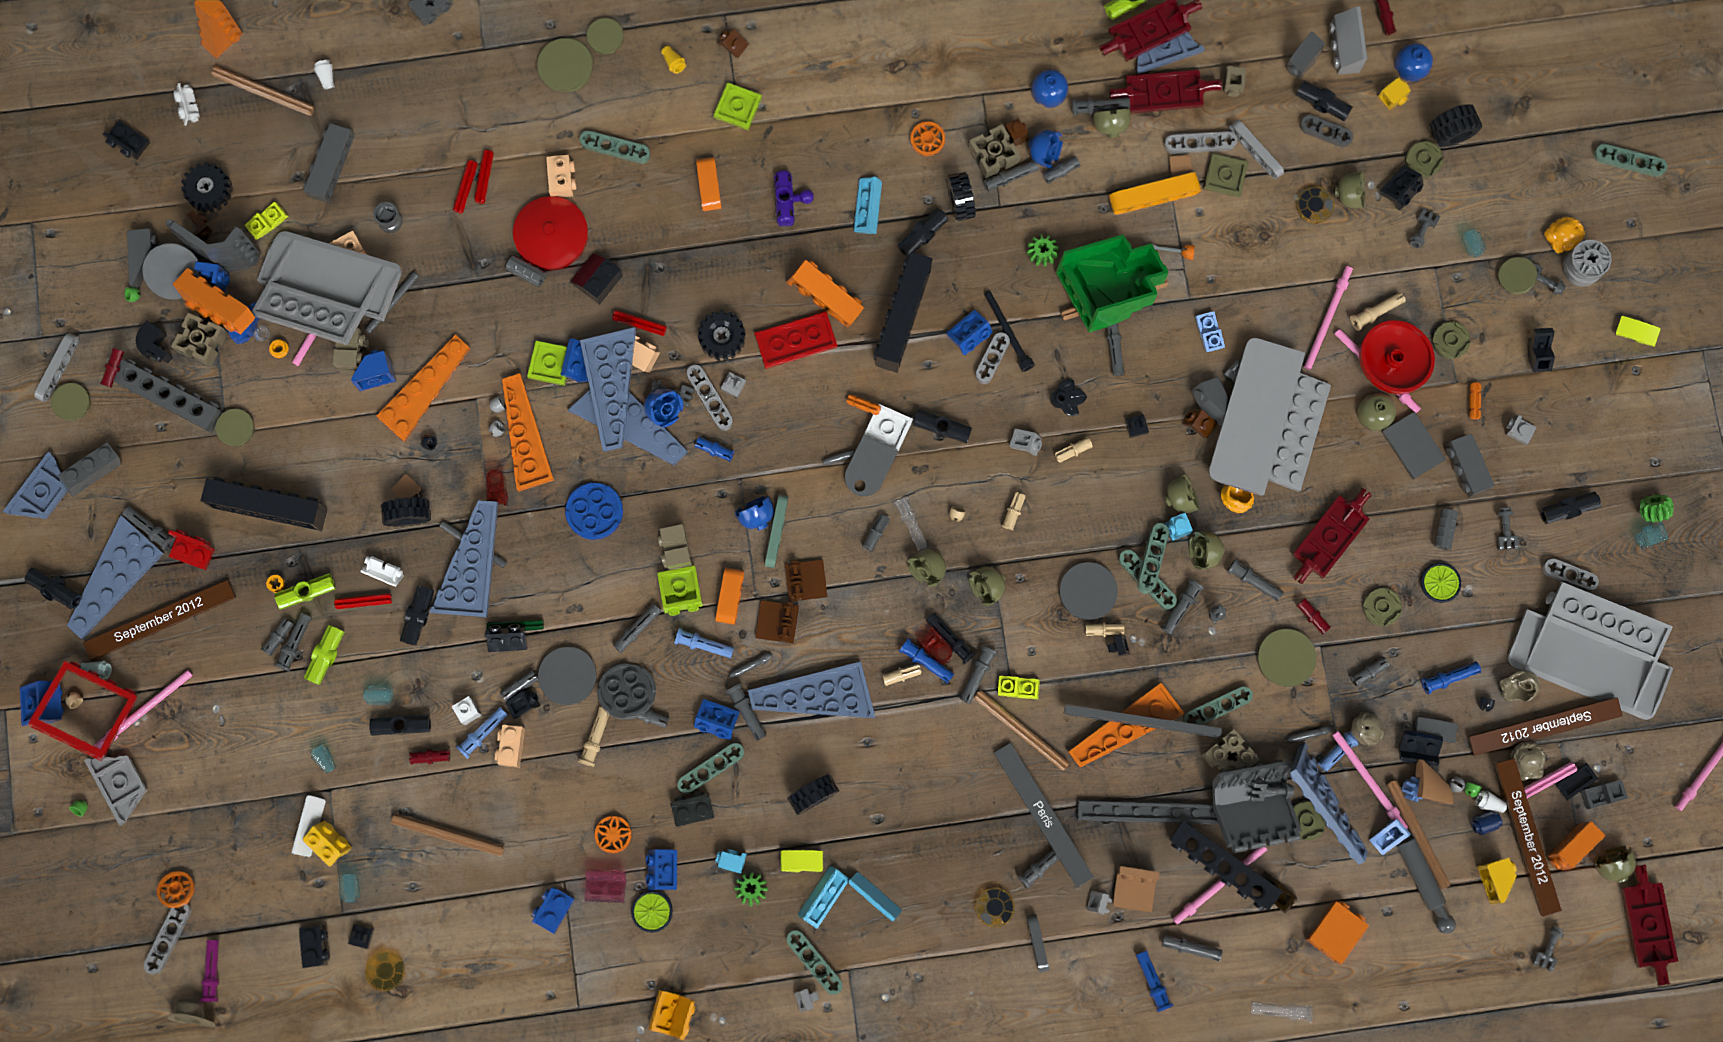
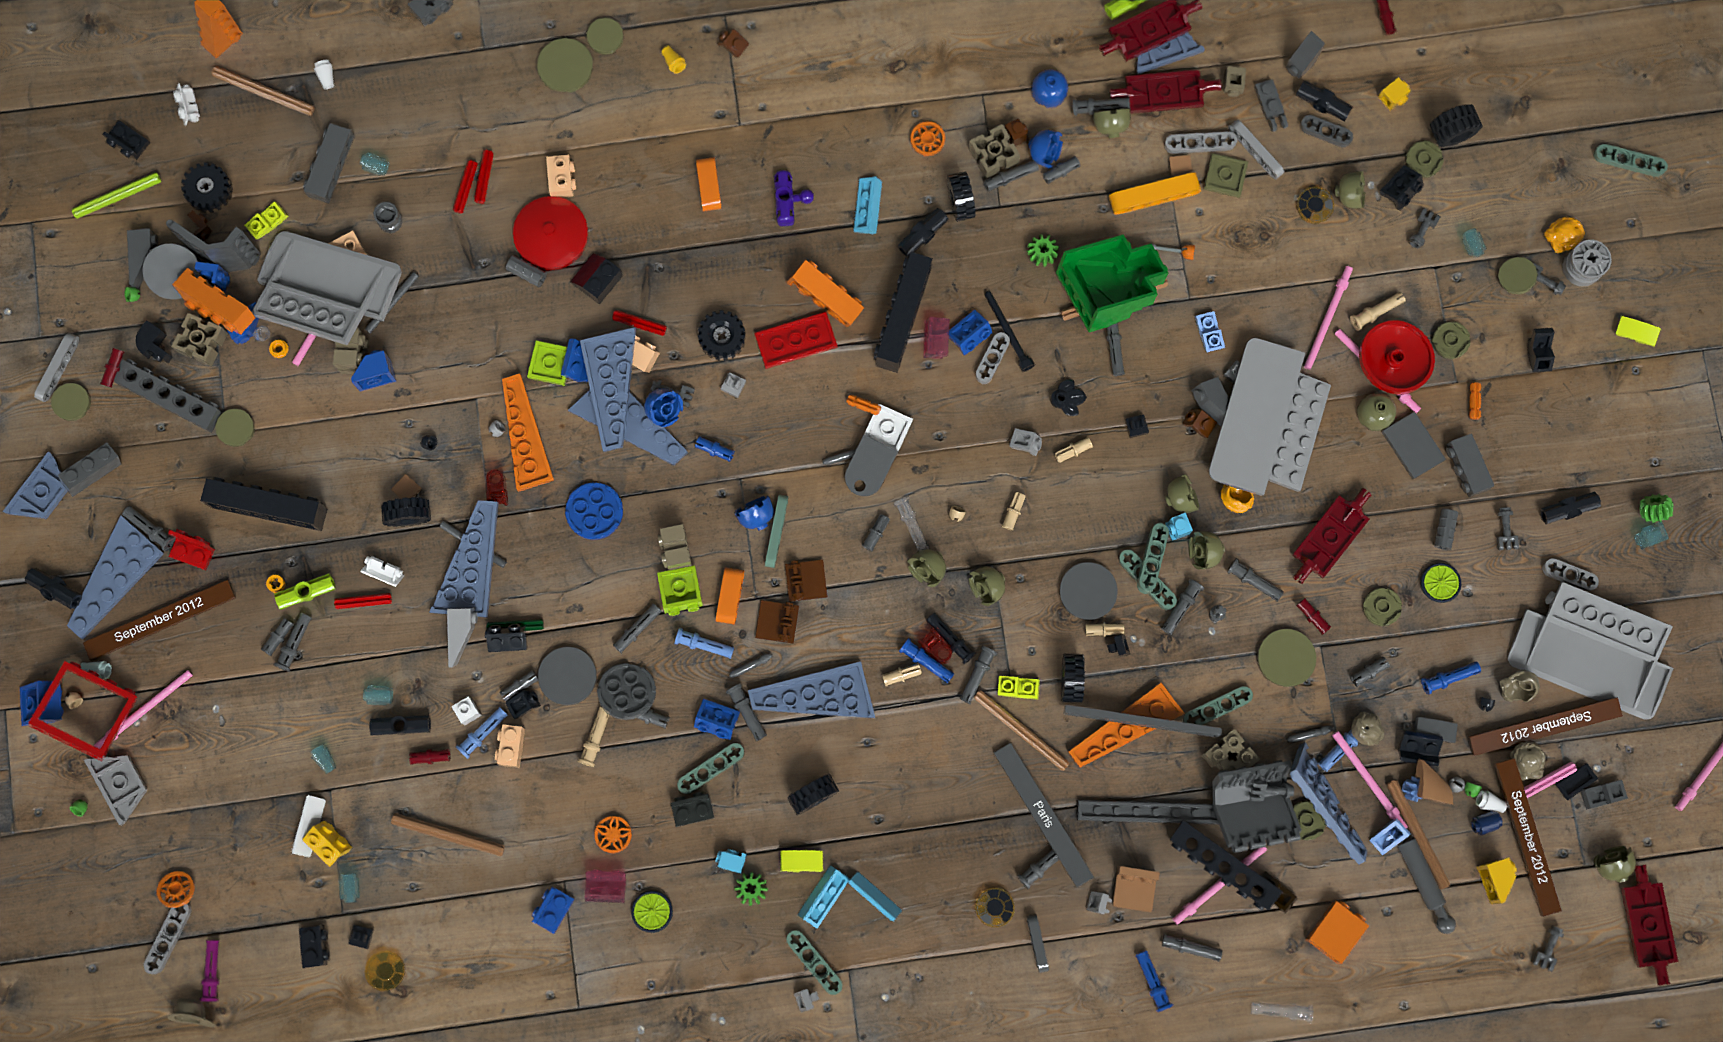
lime piece [304,625,345,685] -> none
orange wing [376,334,470,442] -> none
black piece [400,586,434,646] -> none
light grey hinge [490,396,506,413] -> none
sand green beam [580,131,650,164] -> none
blue bracket [645,850,677,890] -> none
light orange bracket [648,990,695,1040] -> none
light grey beam [687,365,733,431] -> none
lime plate [714,83,762,131] -> none
black piece [913,409,972,444] -> none
light grey slope [1329,6,1367,75] -> none
blue cylinder [1395,43,1433,81] -> none
light grey bracket [1506,415,1537,445] -> none
orange brick [1547,821,1606,870] -> none
none -> lime axle [71,172,161,218]
none -> clear light blue brick [360,152,390,176]
none -> light grey slope [447,607,478,667]
none -> clear pink hinge [923,317,949,359]
none -> black bush [1061,653,1085,703]
none -> dark grey hinge [1254,79,1288,132]

